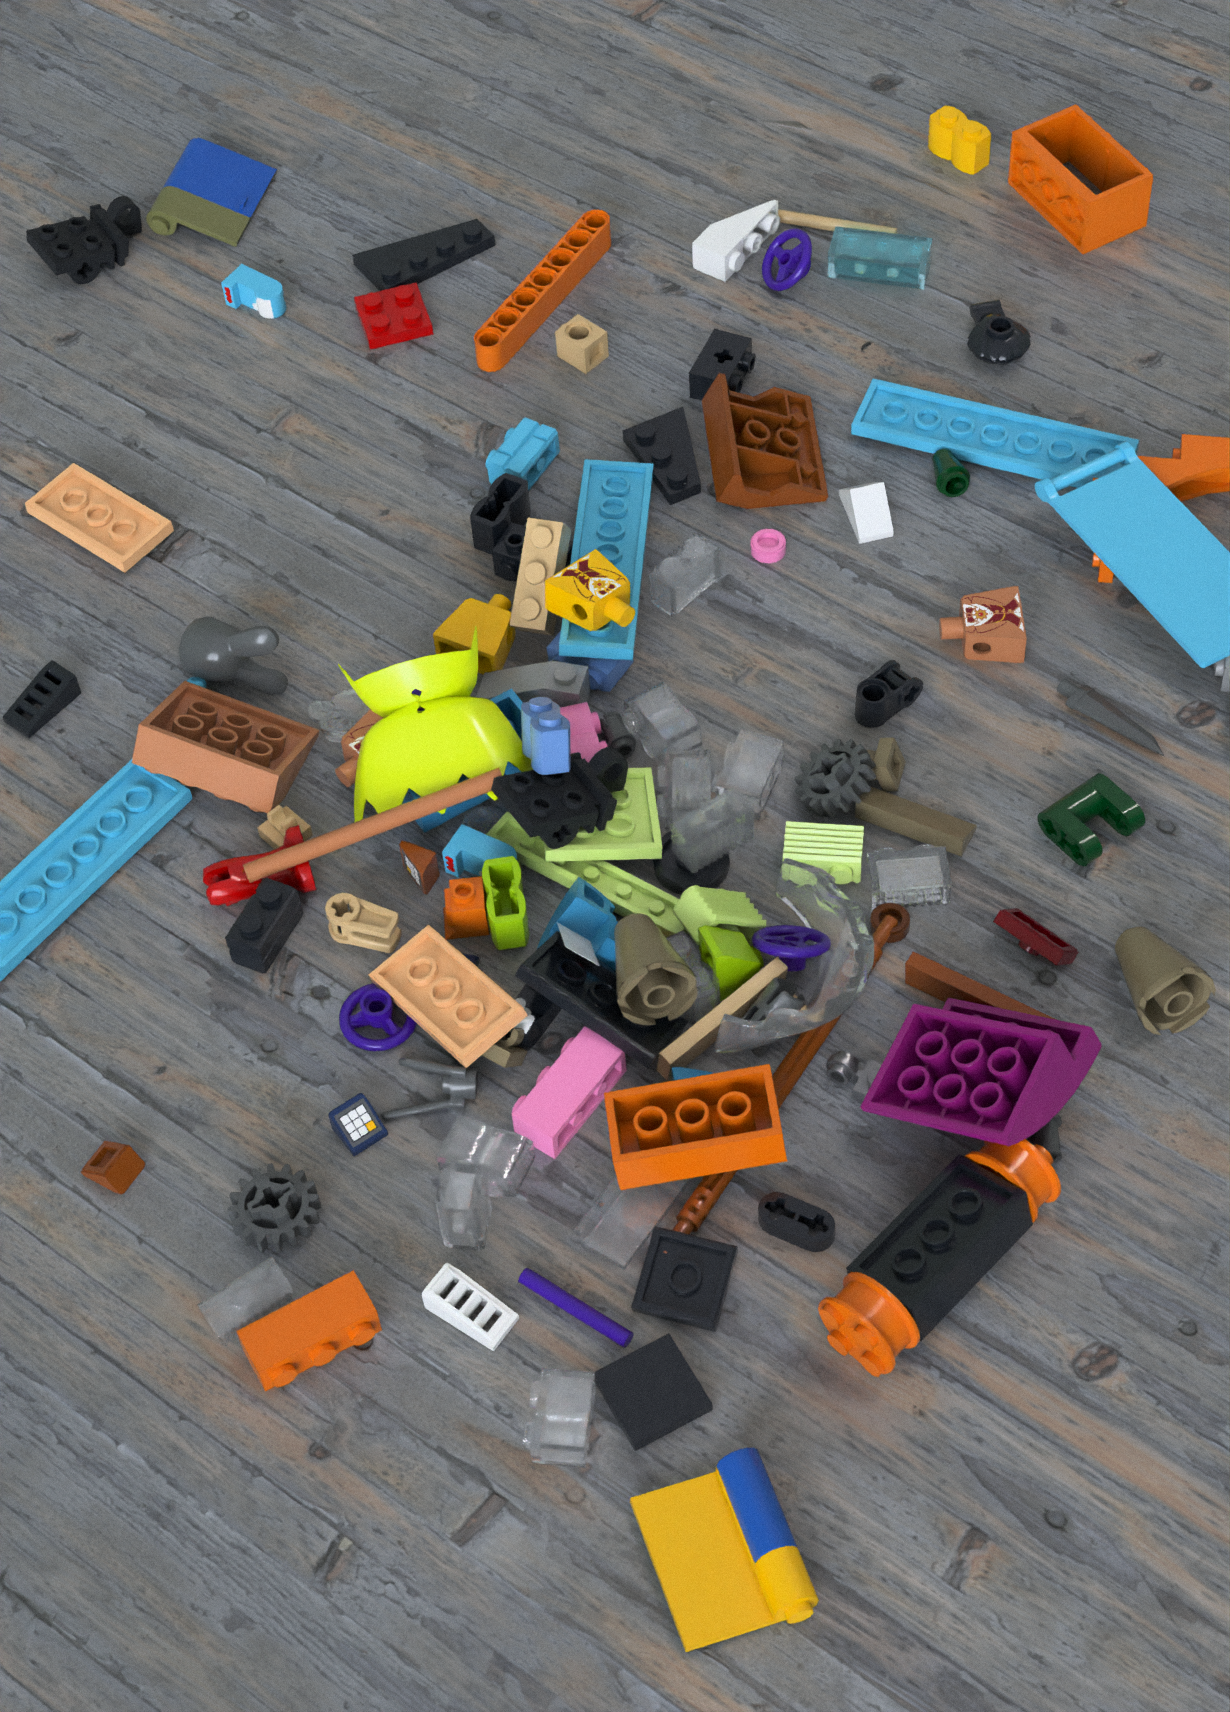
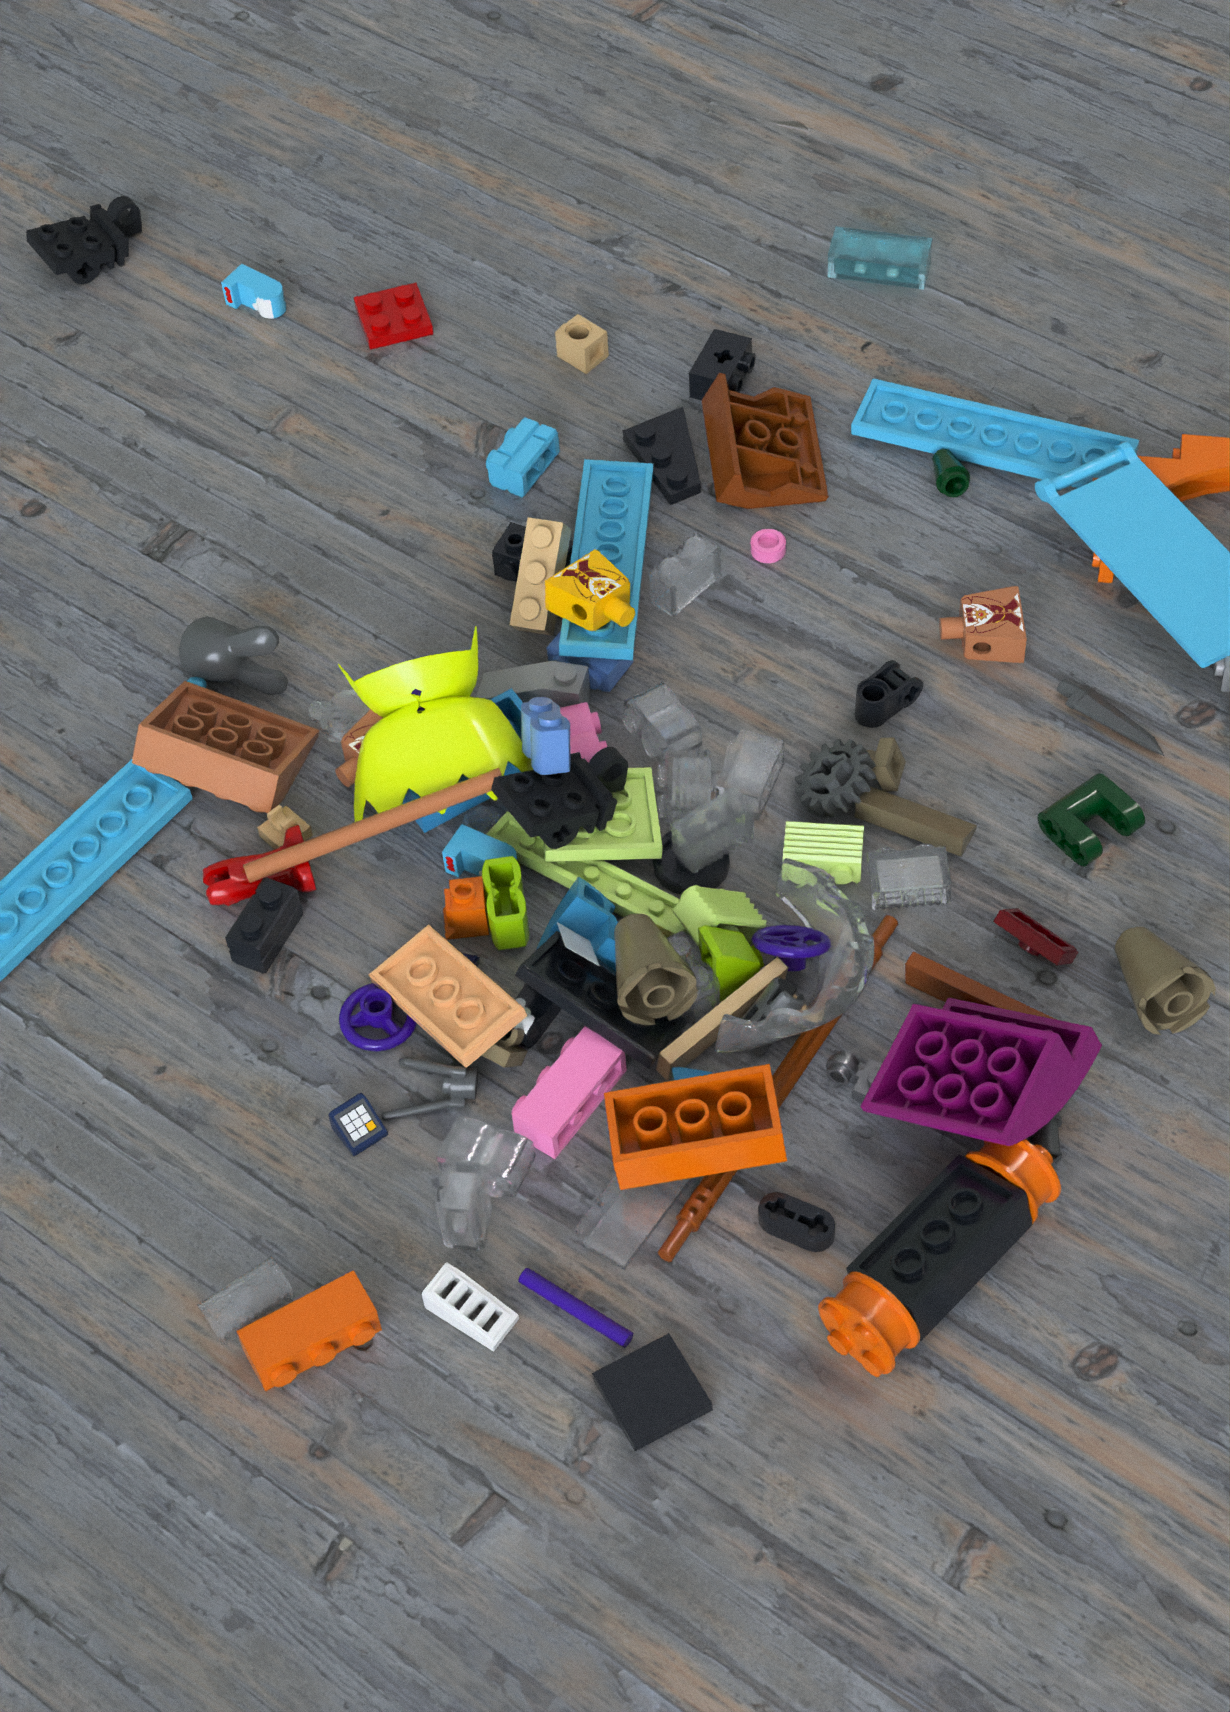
black slope [3,660,81,738] -> none
light nougat plate [25,463,174,573] -> none
dark orange slope [81,1141,145,1194] -> none
door [146,138,277,247] -> none
dark grey gear [227,1163,321,1253] -> none
tan piece [325,893,401,953] -> none
black wing [352,219,495,291] -> none
dark orange slope [399,840,440,895] -> none
yellow torso [433,594,516,675] -> none
black brick [470,473,531,555] -> none
orange beam [474,209,611,372] -> none
clear brick [523,1368,597,1468] -> none
dark grey pin [600,711,636,759] -> none
yellow door [630,1448,819,1652] -> none
black tile [631,1226,738,1332] -> none
white slope [692,200,780,282] -> none
dark purple piece [762,228,812,291] -> none
tan bar [778,209,897,241] -> none
white slope [839,482,894,544] -> none
reddish brown tile [870,903,910,943] -> none
yellow brick [928,105,991,175] -> none
black animal [967,299,1031,365] -> none
orange hose [1008,104,1153,254] -> none

